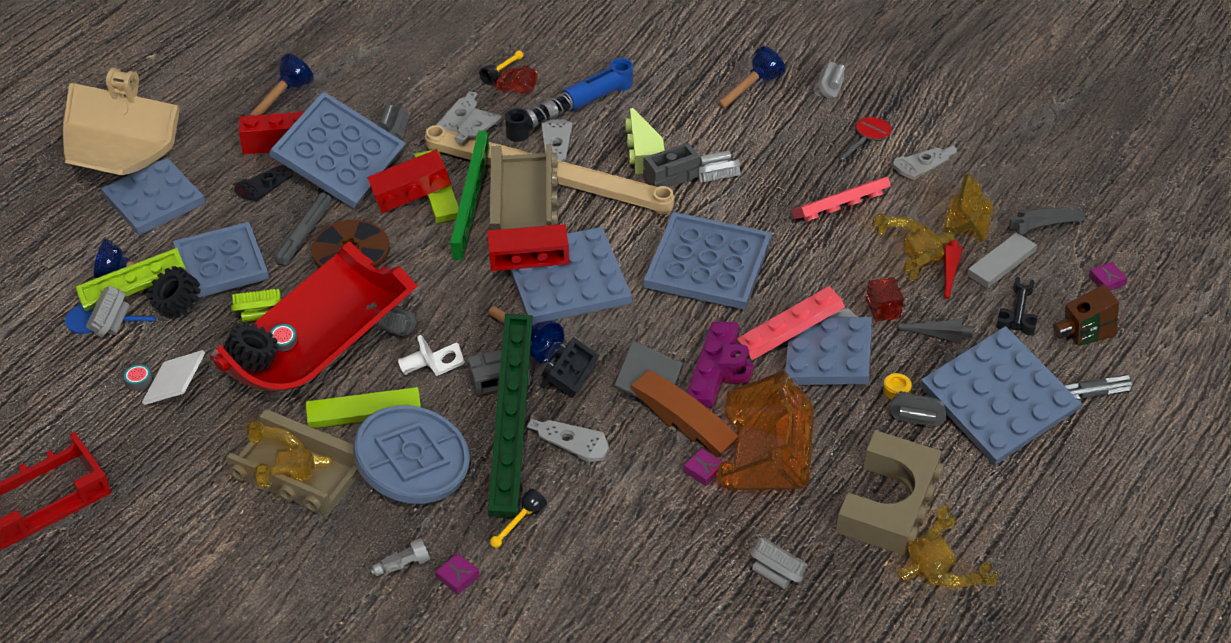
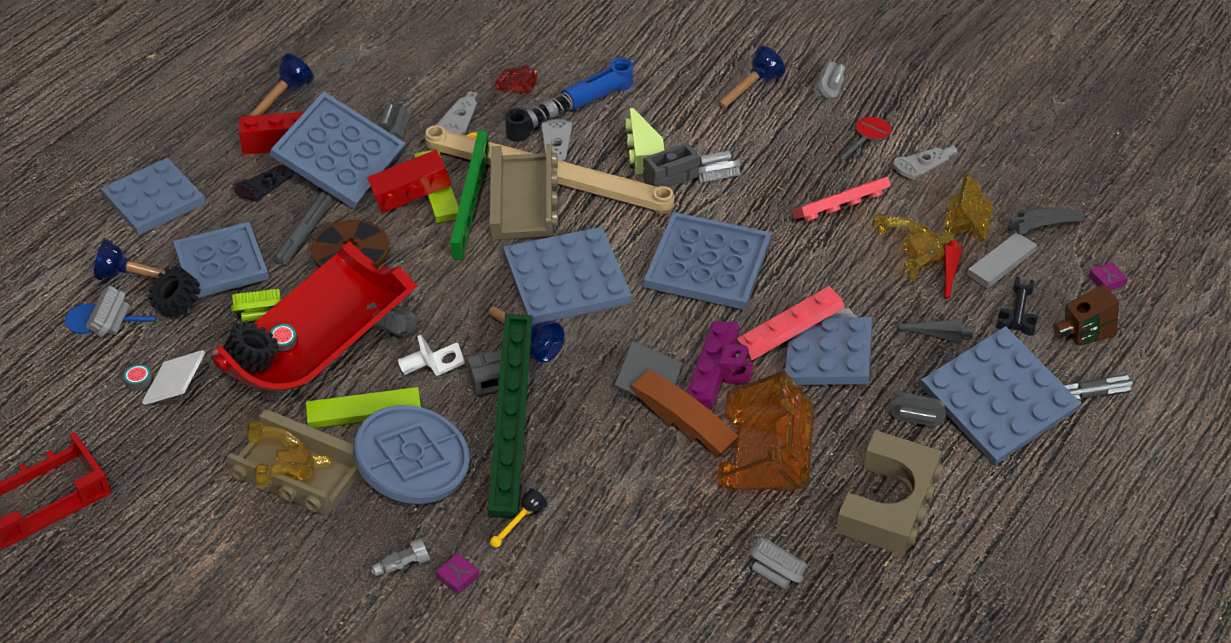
tan panel [63,67,180,175] -> none
lime tile [75,248,186,312] -> none
light grey piece [455,109,503,143] -> none
black hinge [479,50,523,85] -> none
red brick [487,224,569,271] -> none
light grey piece [526,419,609,462] -> none
black bracket [540,337,600,398] -> none
magenta tile [683,448,724,486] -> none
clear red brick [866,277,904,322] -> none
yellow tile [883,373,912,399] -> none
clear yellow piece [898,505,999,588] -> none

